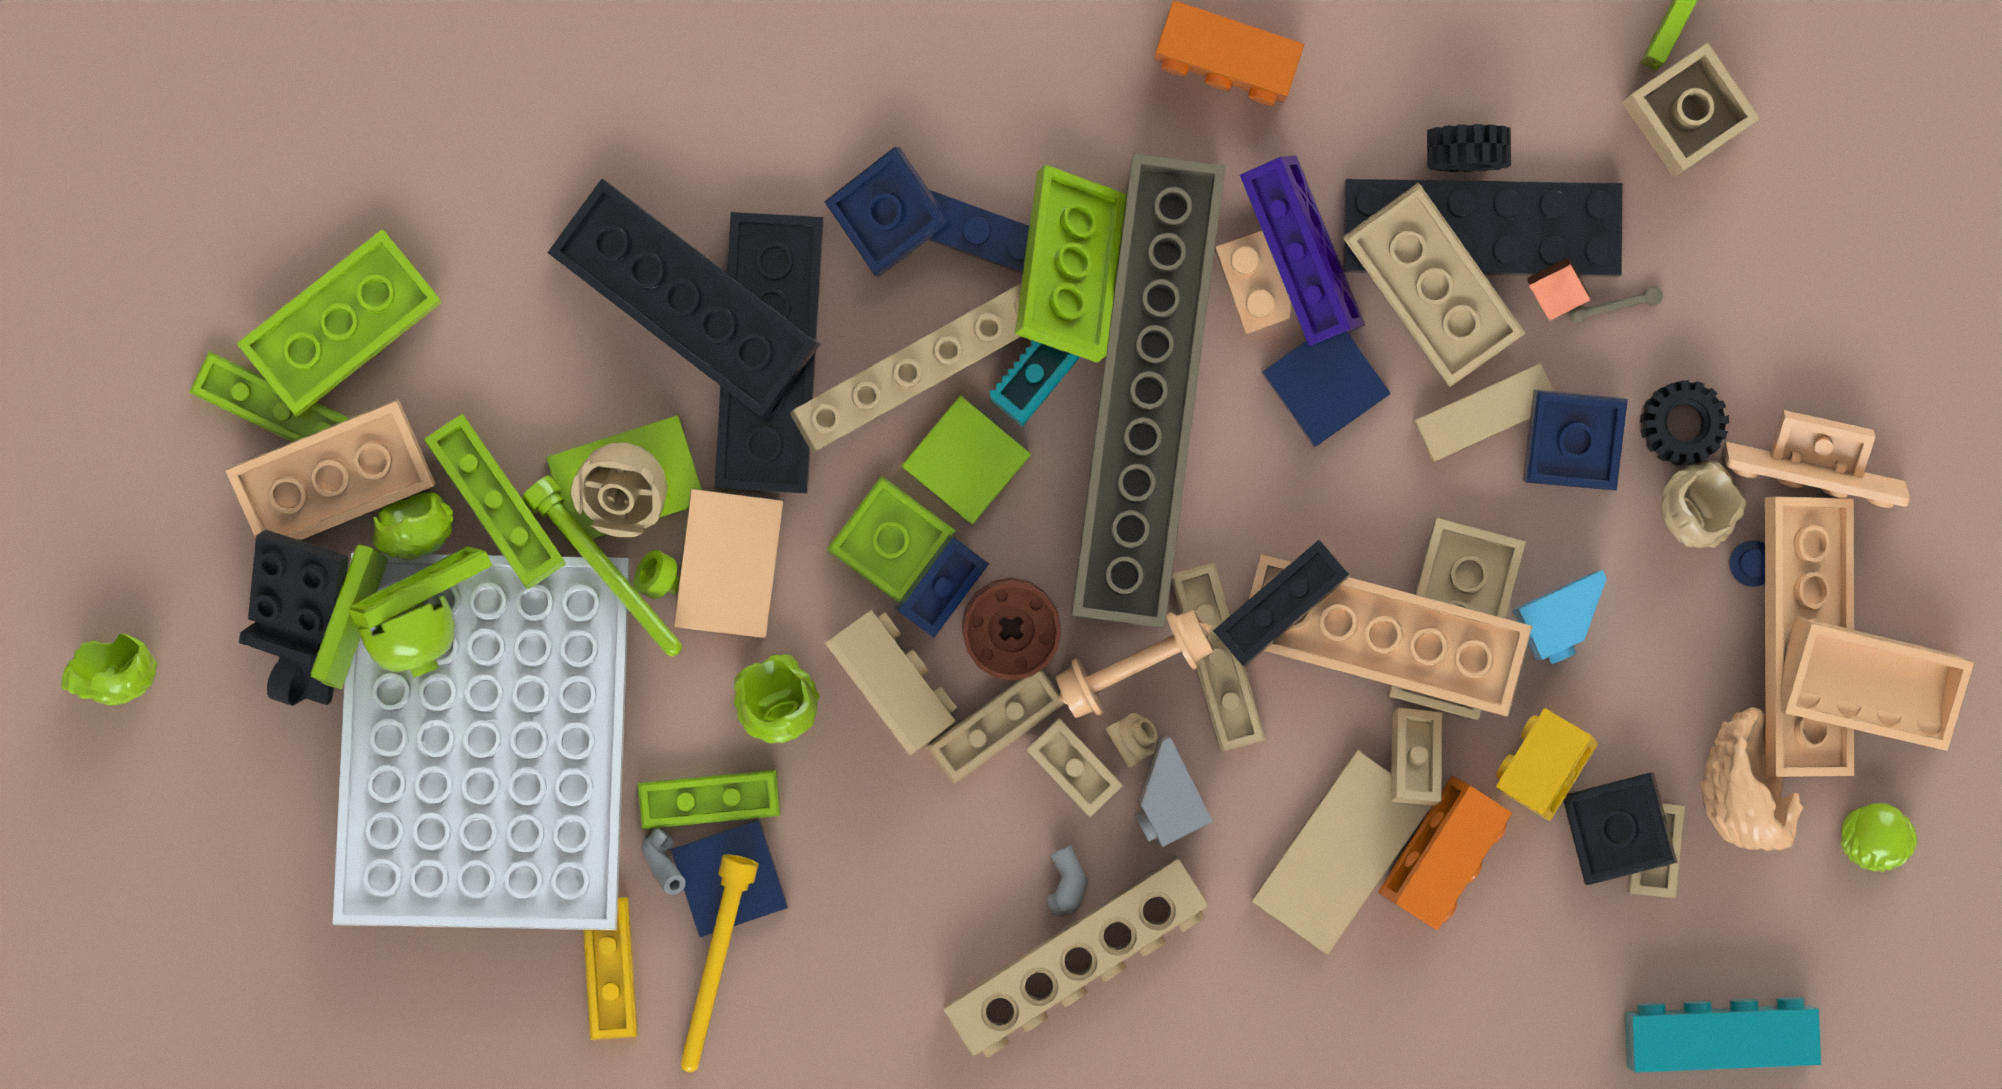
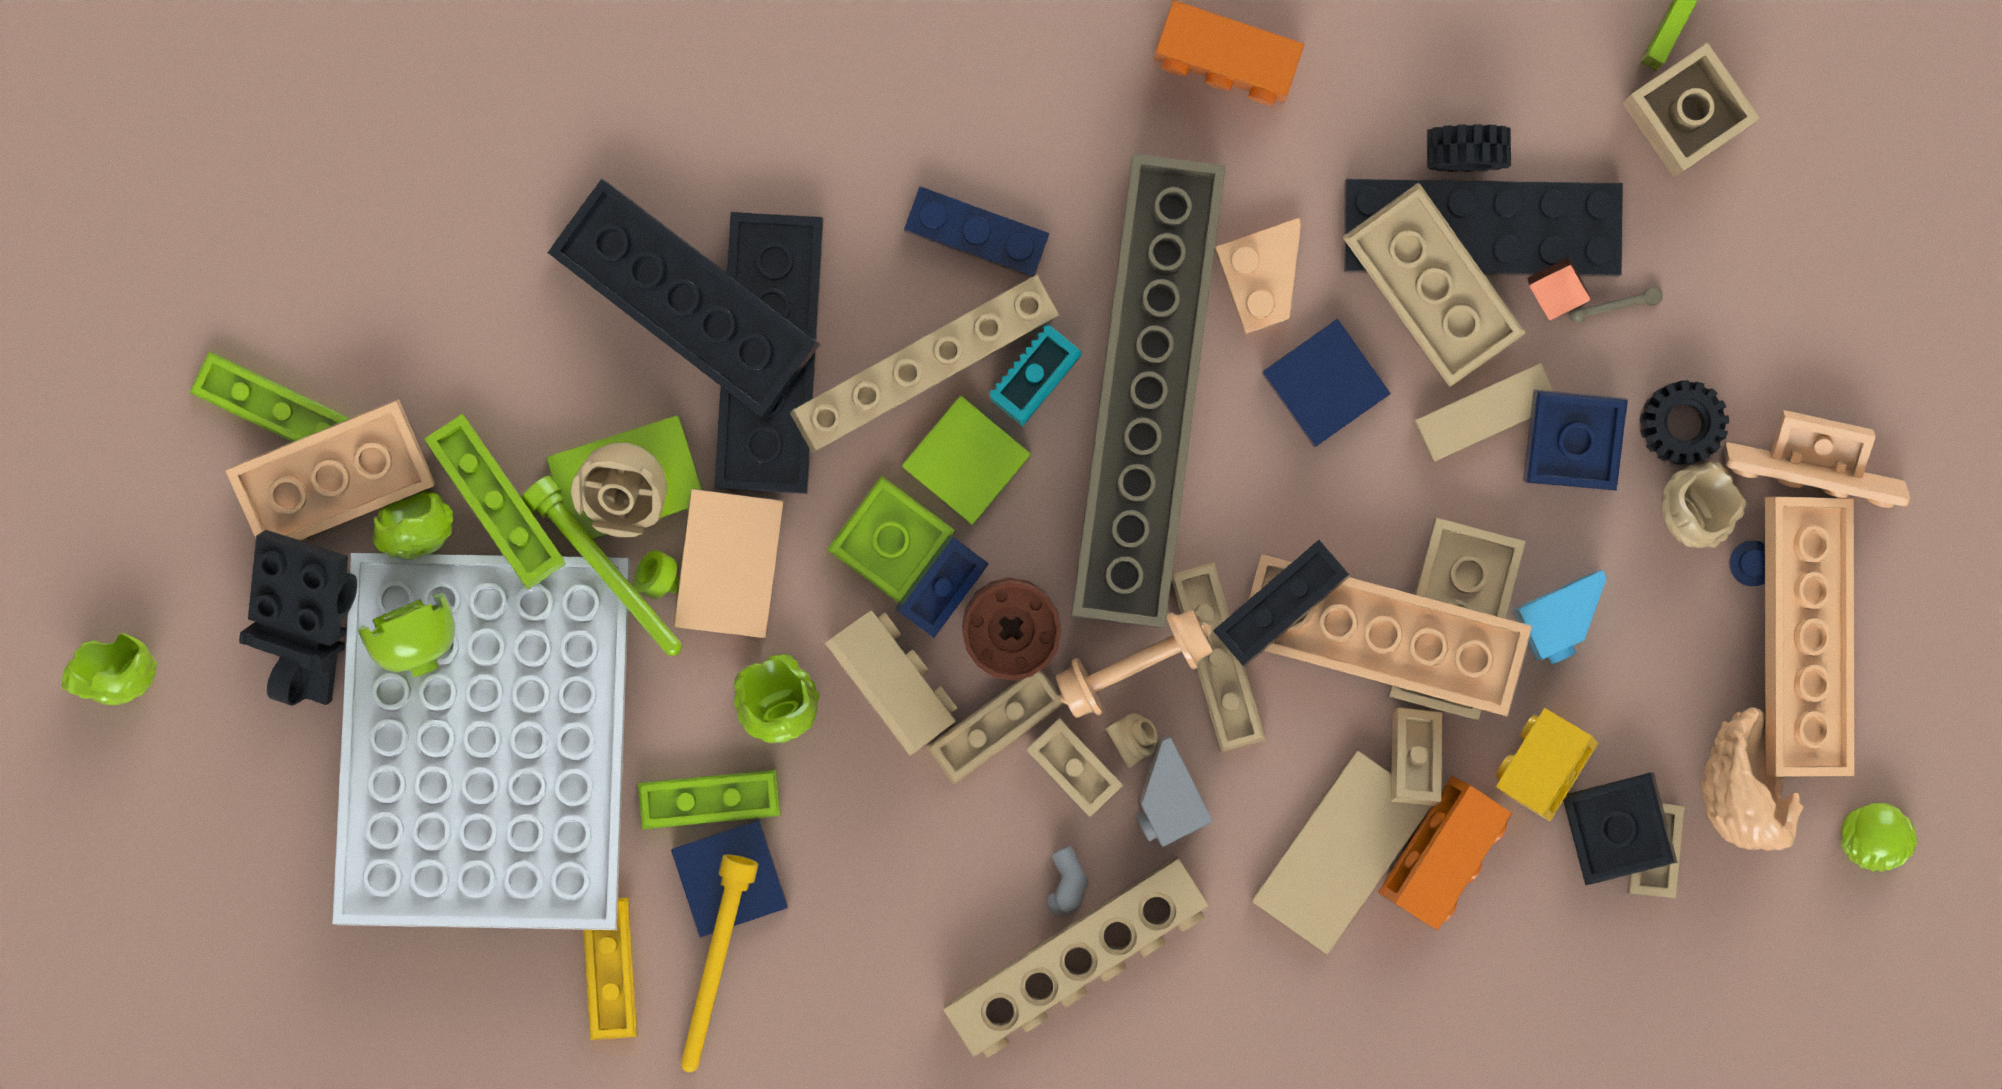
lime plate [236,229,442,417] -> none
lime tile [311,544,389,690] -> none
lime tile [348,546,492,629] -> none
light grey arm [641,828,686,895] -> none
dark blue tile [824,147,951,277] -> none
lime plate [1015,164,1126,363] -> none
dark purple fence [1240,156,1365,346] -> none
teal brick [1625,997,1821,1073] -> none
light nougat slope [1781,616,1974,751] -> none

